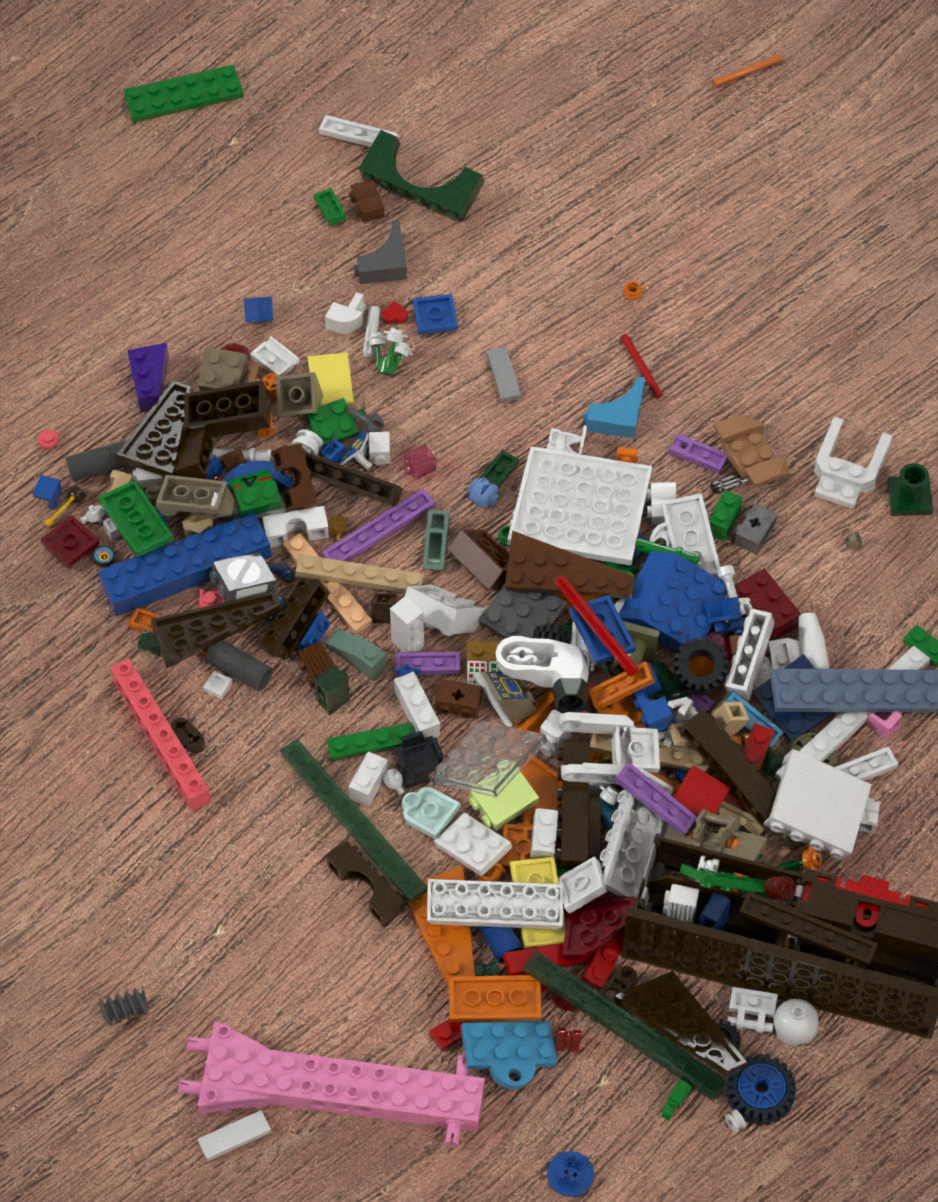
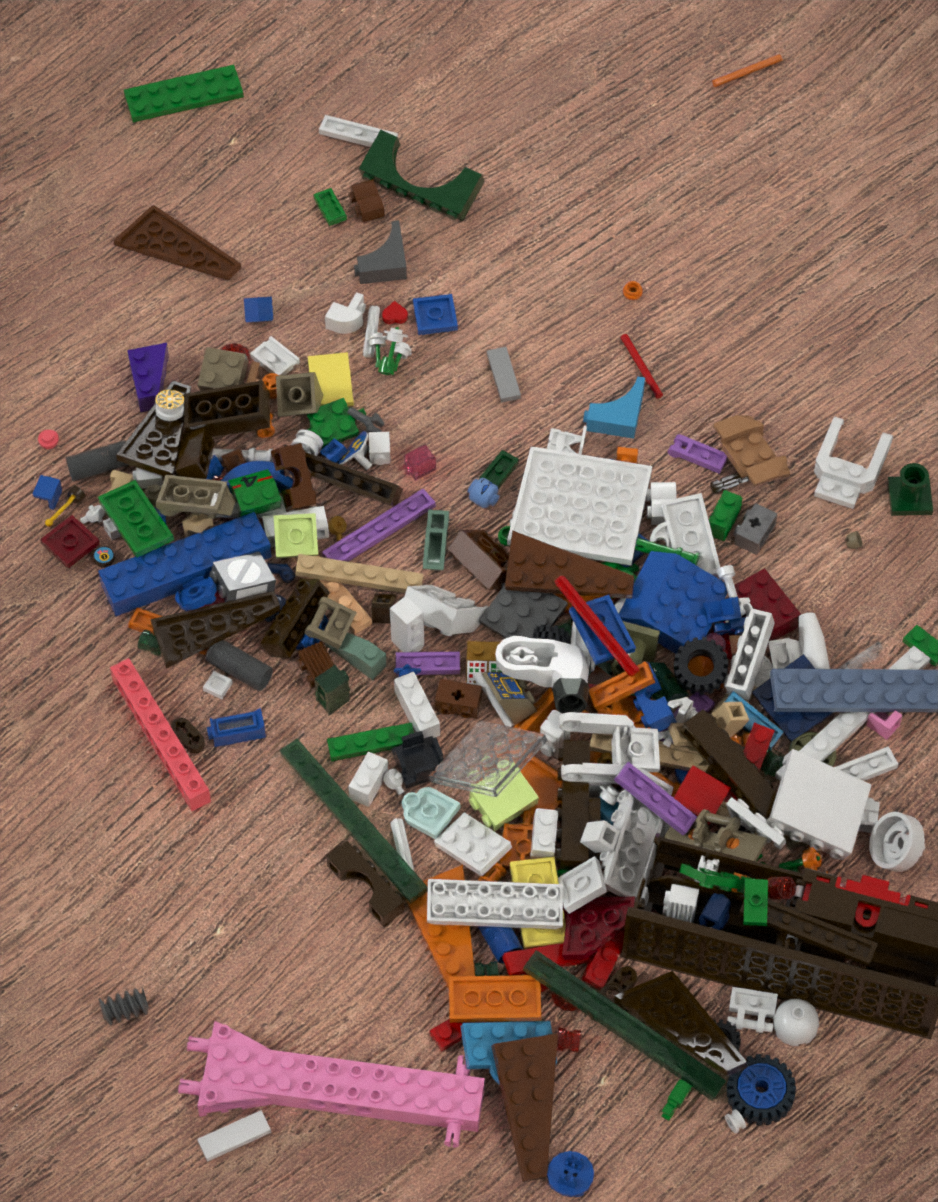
none -> reddish brown wing [113,204,241,280]
none -> white wheel [155,390,184,421]
none -> blue plate [175,576,217,611]
none -> blue window [207,707,266,747]
none -> yellowish green plate [274,513,318,558]
none -> dark tan plate [305,597,357,649]
none -> white axle [391,818,415,880]
none -> reddish brown wing [491,1033,558,1182]
none -> white brick [580,821,620,853]
none -> white plate [726,797,786,850]
none -> green plate [743,879,768,926]
none -> clear plate [838,641,883,669]
none -> white piece [869,812,925,872]

